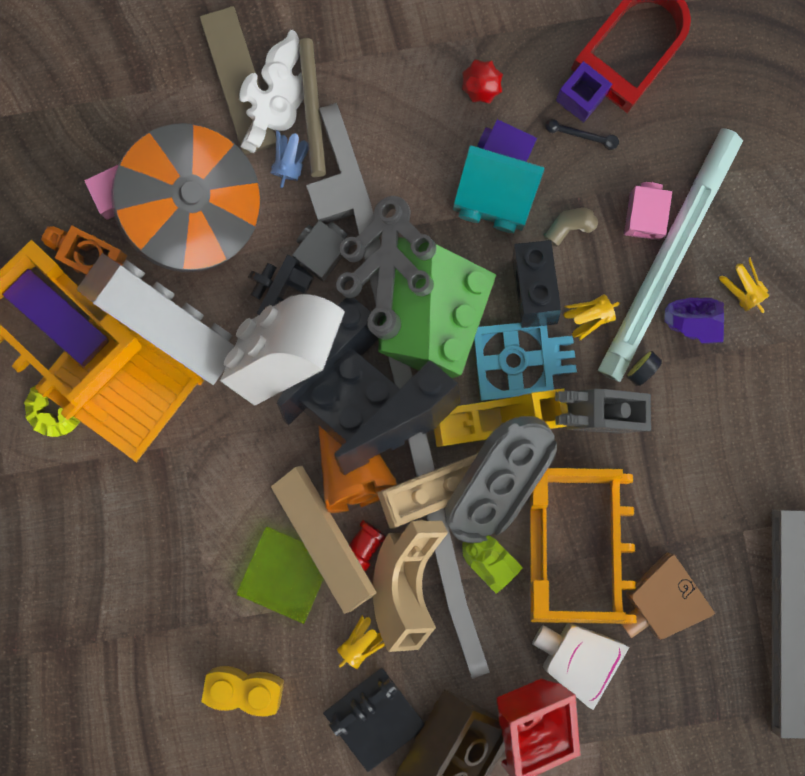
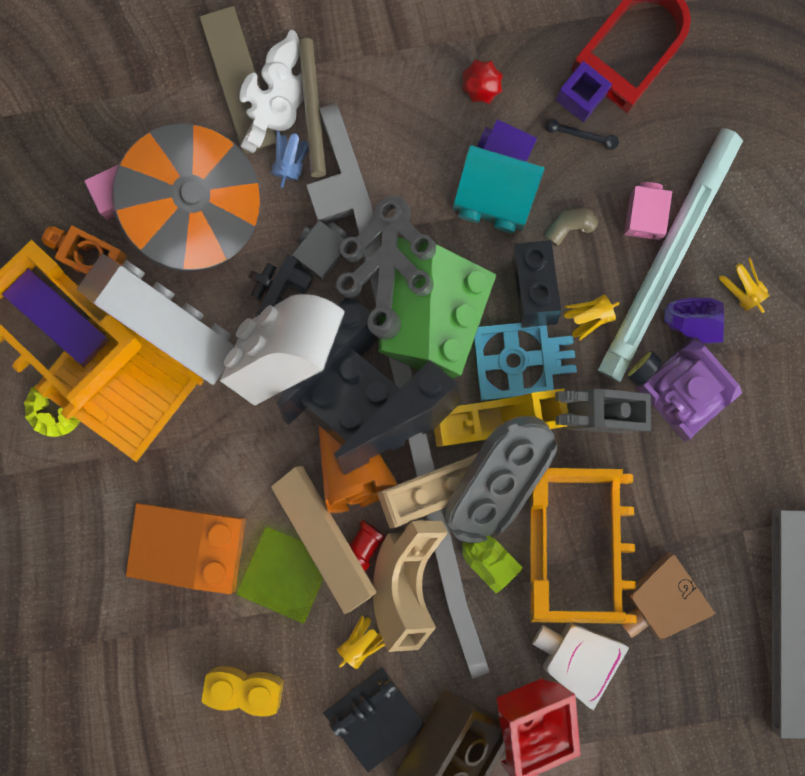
none -> orange slope [126,503,246,594]
none -> medium lavender brick [637,340,742,442]

